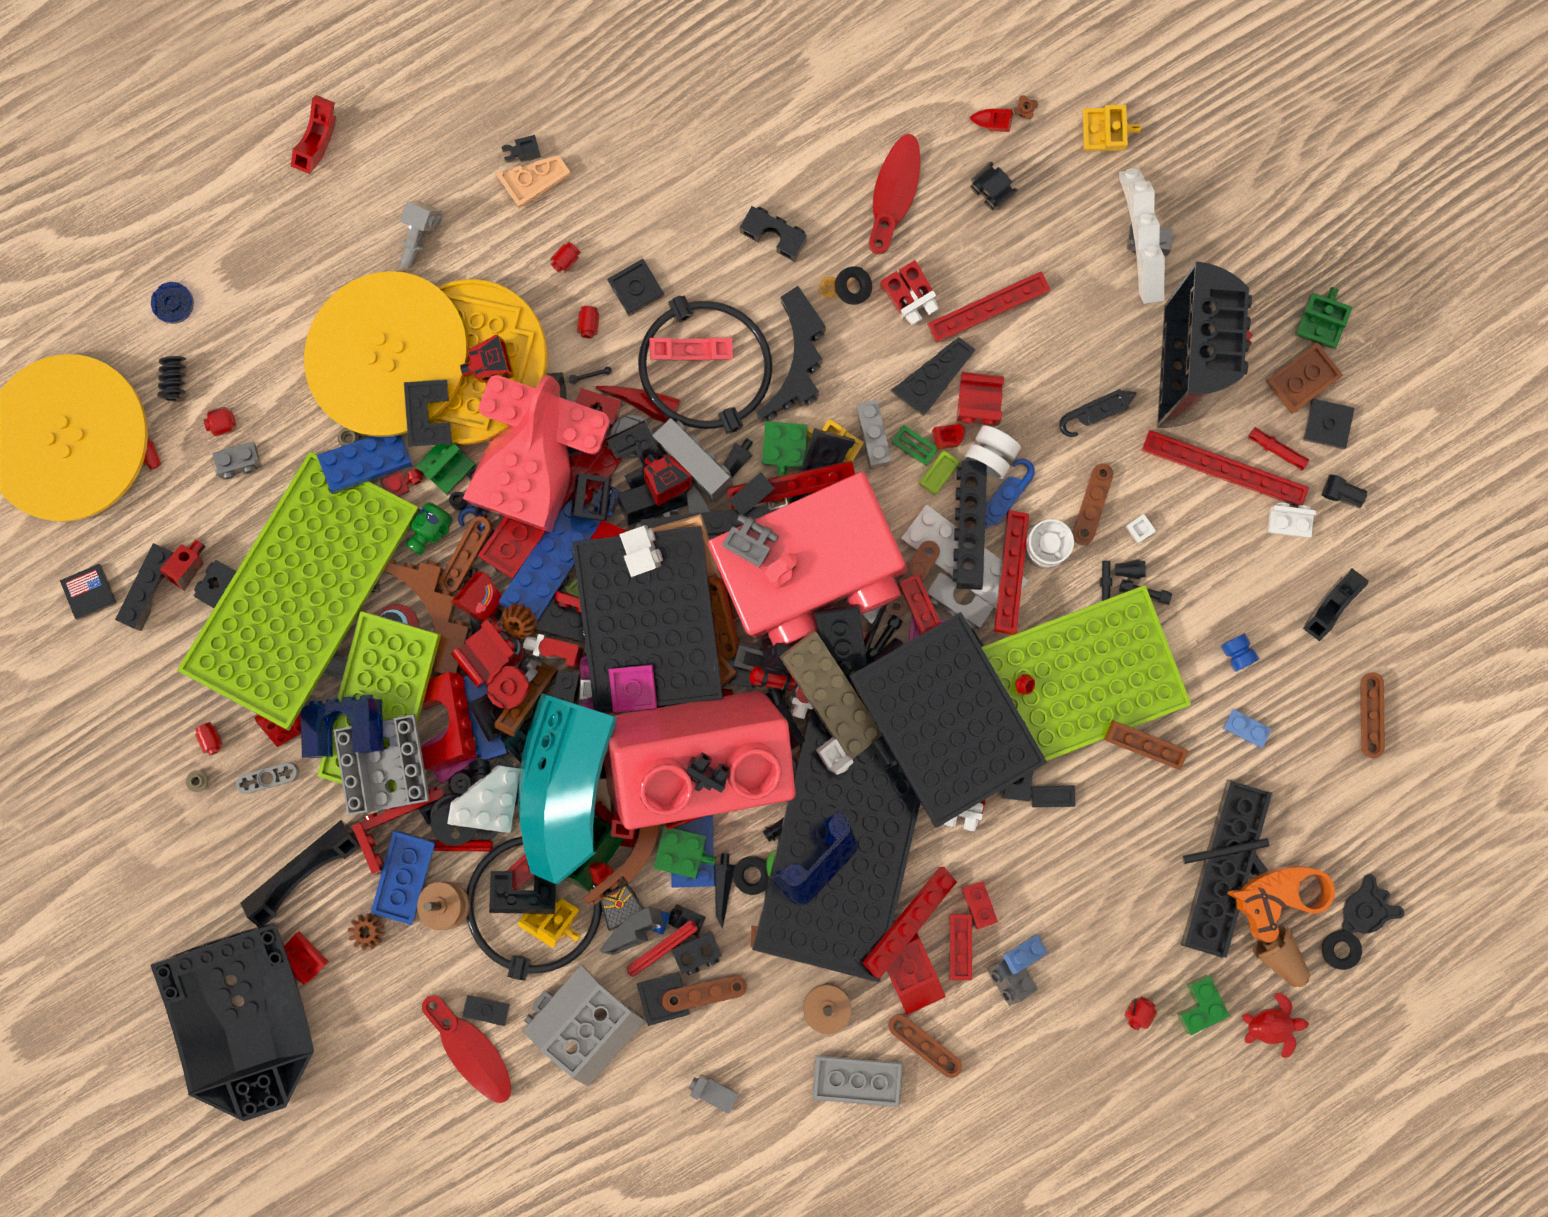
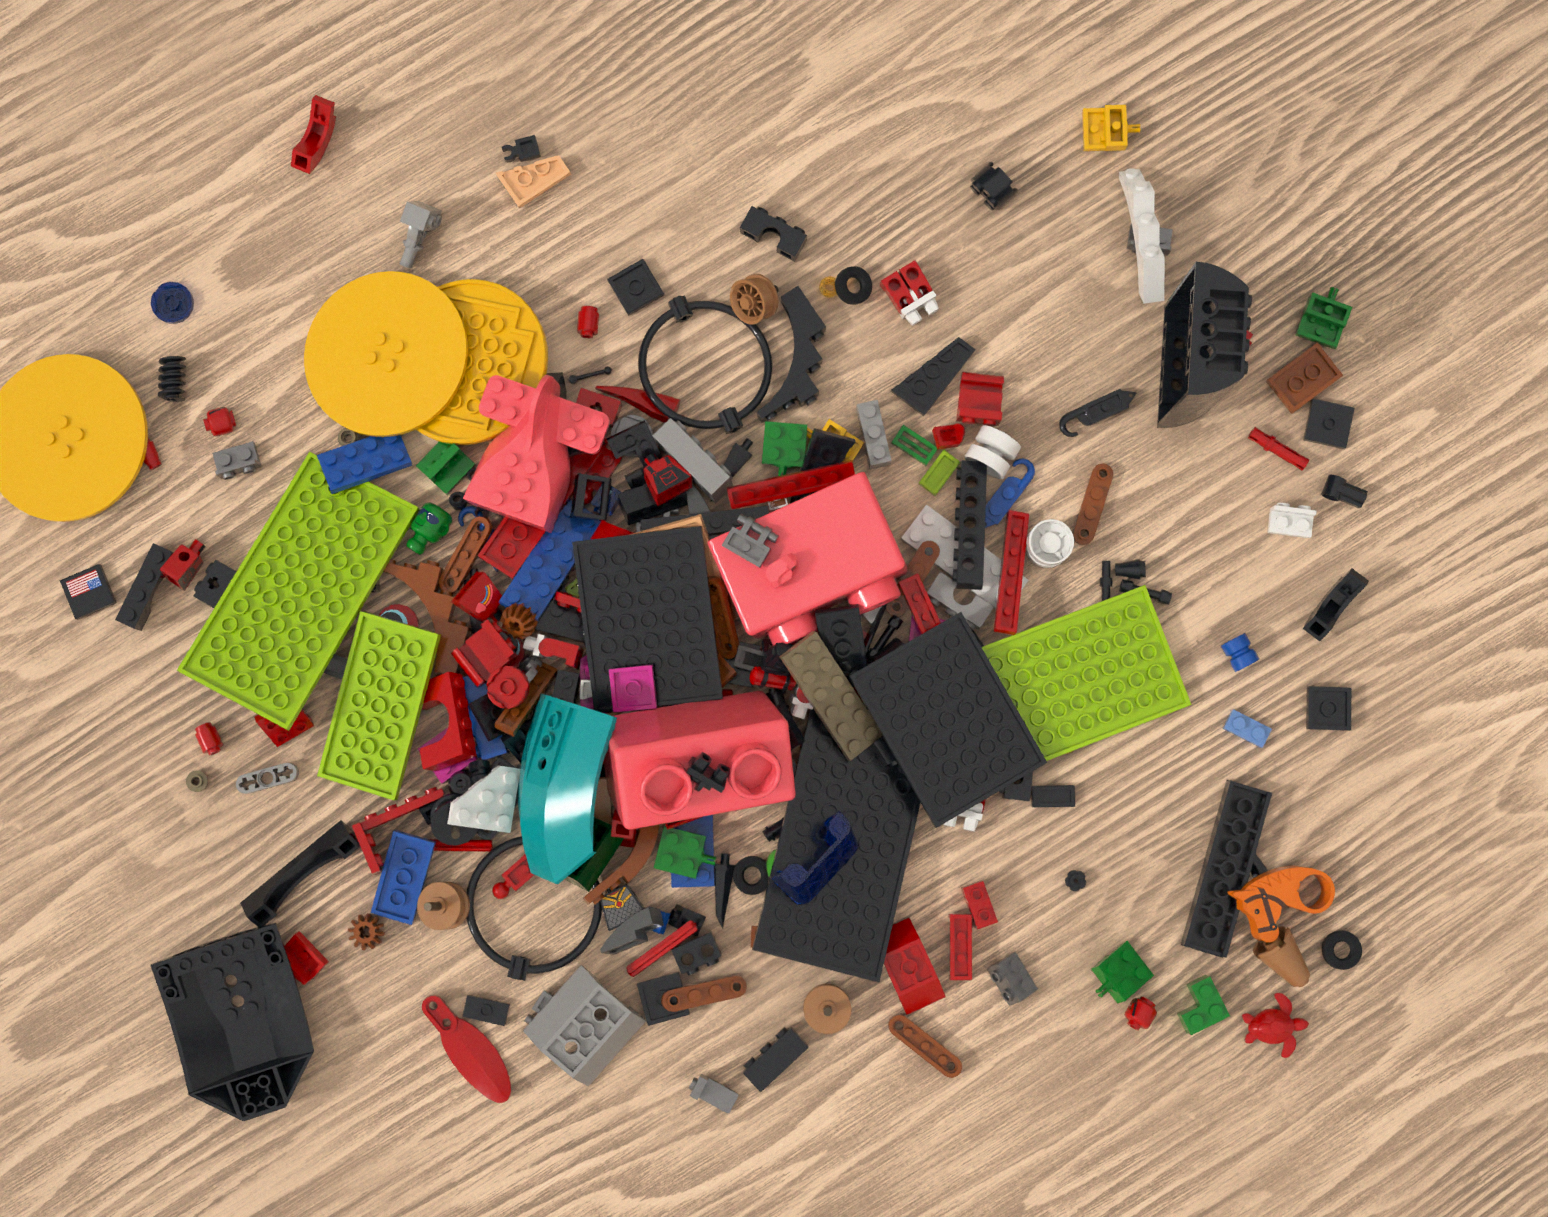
clear blue arch [301,695,384,758] -> none
light grey slope [334,714,430,815] -> none
red plate [382,469,424,497] -> none
black plate [404,380,452,447] -> none
torso [460,334,514,383] -> none
black plate [489,871,556,914] -> none
yellow plate [518,898,581,949] -> none
red brick [550,241,581,273] -> none
red tile [589,862,613,885] -> none
red piece [594,801,613,825] -> none
white brick [619,525,663,577] -> none
coral slope [649,338,733,361] -> none
black tile [729,472,775,515] -> none
light grey plate [812,1055,903,1107] -> none
white bracket [816,737,853,775] -> none
red plate [862,867,957,978] -> none
red plant [869,134,920,254] -> none
red plate [927,271,1051,344] -> none
red plate [970,109,1013,132] -> none
medium blue plate [1002,934,1048,974] -> none
dark orange plate [1014,95,1038,119] -> none
red plate [1016,674,1035,695] -> none
dark orange plate [1104,720,1189,770] -> none
white plate [1125,514,1156,544] -> none
red tile [1141,430,1309,507] -> none
black bar [1182,838,1270,864] -> none
black tile [1341,874,1404,933] -> none
dark orange plate [1360,672,1385,758] -> none
none -> medium nougat wheel [730,274,779,325]
none -> black brick [743,1026,809,1093]
none -> black plate [1065,870,1086,891]
none -> green plate [1091,941,1154,1004]
none -> black plate [1306,686,1352,731]

